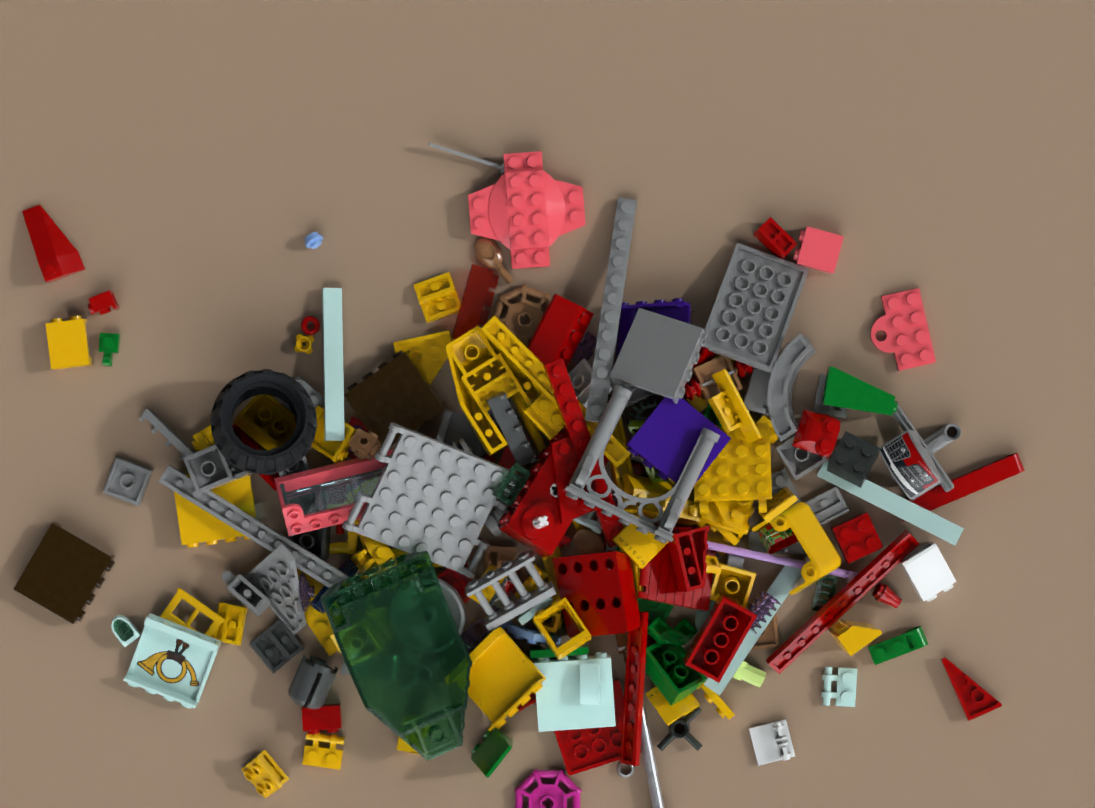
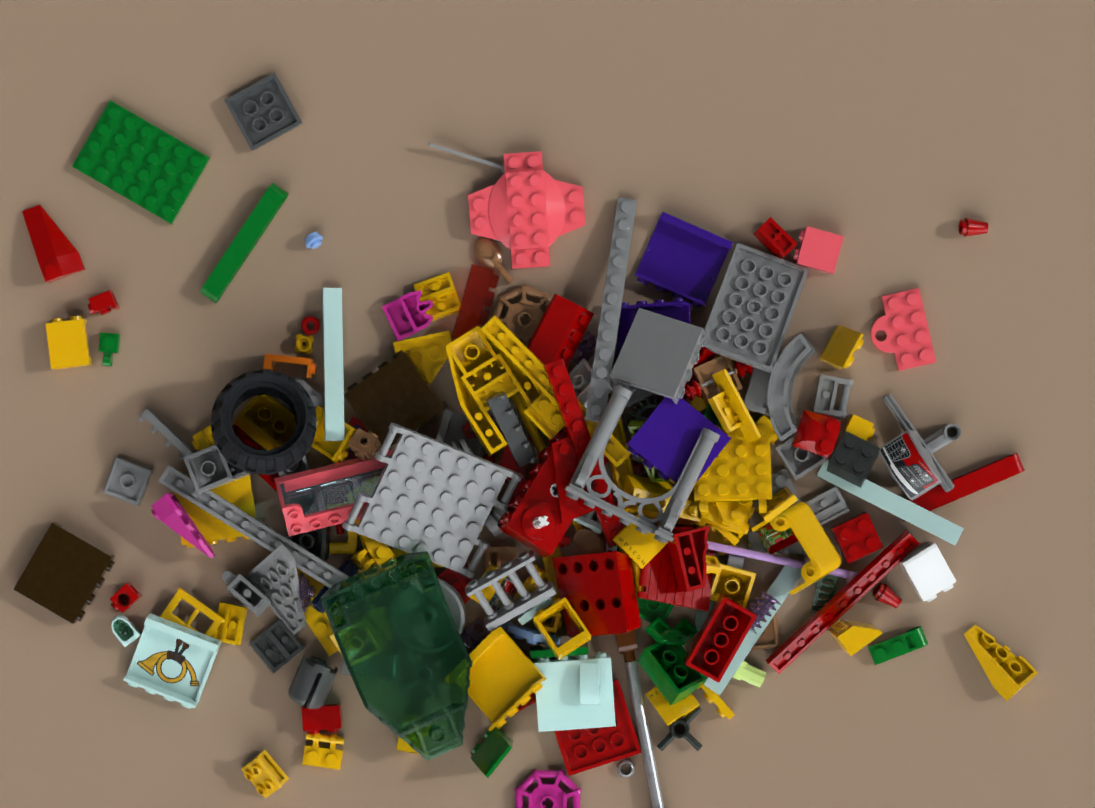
clear green slope [492,463,532,506] -> none
red tile [620,611,648,766] -> none
white hinge [749,719,795,766] -> none
light aqua plate [821,666,857,707] -> none
green slope [822,366,898,416] -> none
red wing [941,657,1002,721] -> none
none -> green plate [72,100,211,224]
none -> red brick [110,582,142,613]
none -> dark pink wedge [151,492,216,558]
none -> green beam [200,183,289,303]
none -> dark grey plate [224,73,303,151]
none -> orange panel [263,353,317,378]
none -> dark pink plate [382,290,433,341]
none -> red plate [462,421,477,439]
none -> dark purple panel [635,212,733,308]
none -> yellow slope [819,325,864,370]
none -> yellow brick [843,414,875,441]
none -> red cone [958,218,988,237]
none -> yellow wedge [964,624,1038,701]

